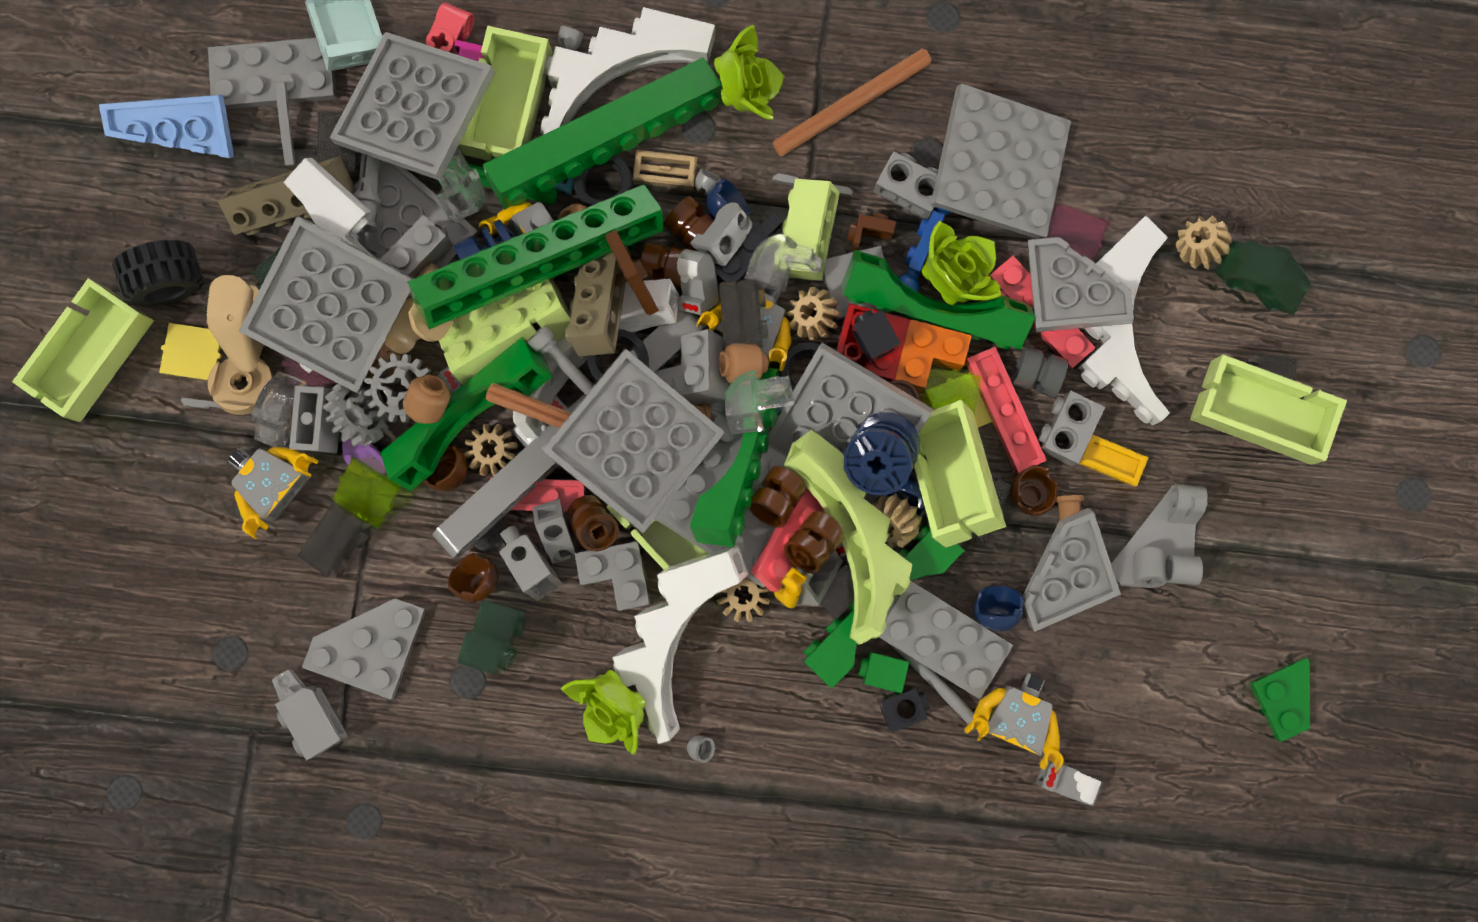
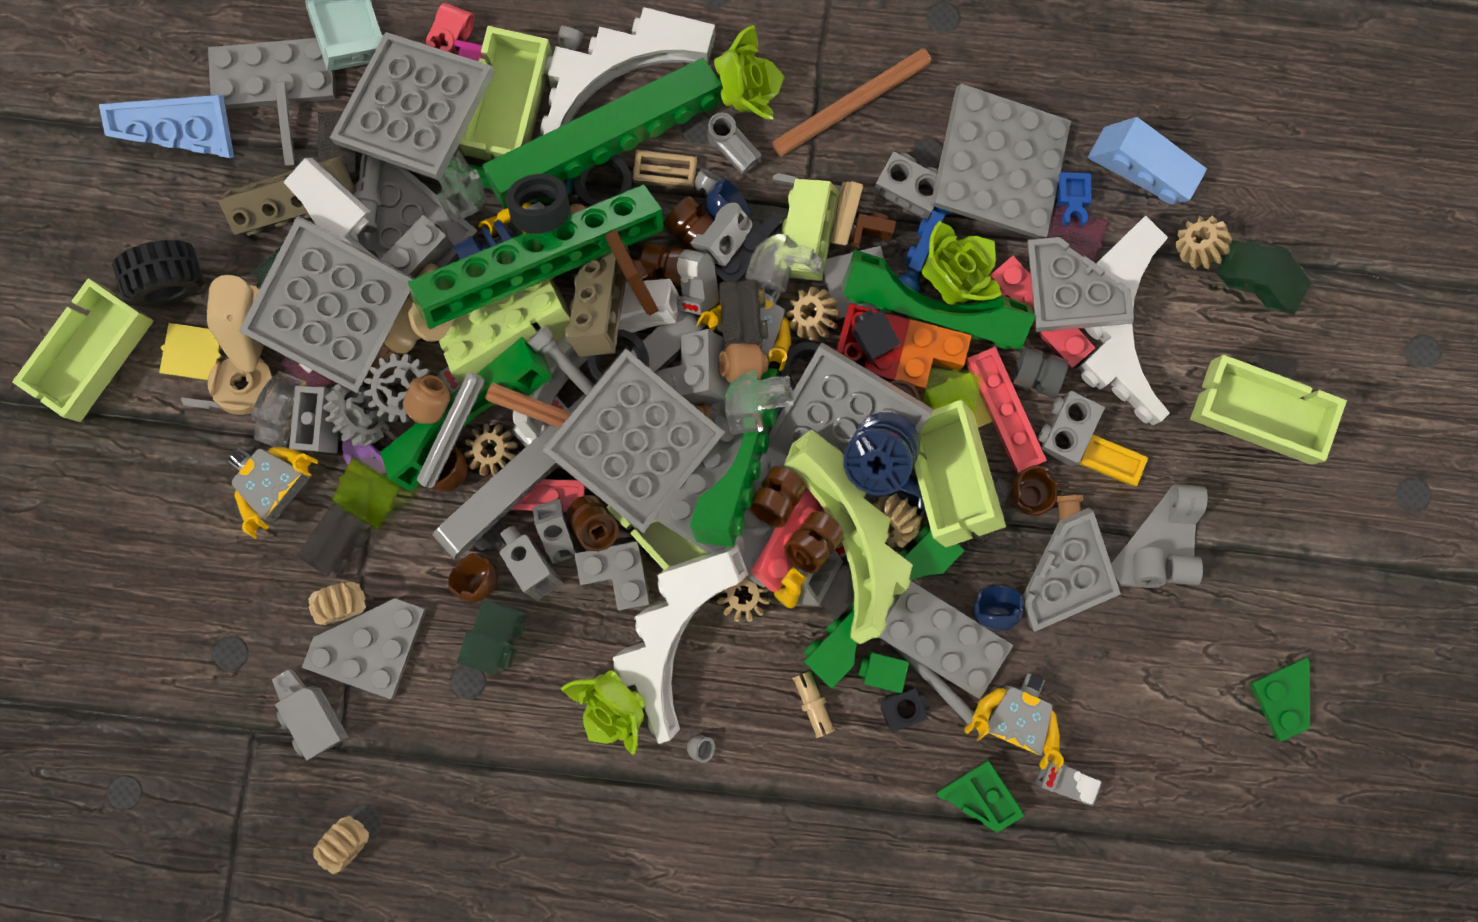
none -> tan gear [308,581,366,625]
none -> tan gear [313,816,369,874]
none -> light grey axle [417,372,485,488]
none -> black tyre [506,174,571,234]
none -> light grey piece [707,112,762,175]
none -> tan pin [792,671,835,738]
none -> tan tile [830,181,863,246]
none -> green wing [936,759,1025,833]
none -> blue plate [1057,172,1091,227]
none -> light blue wedge [1087,117,1207,204]

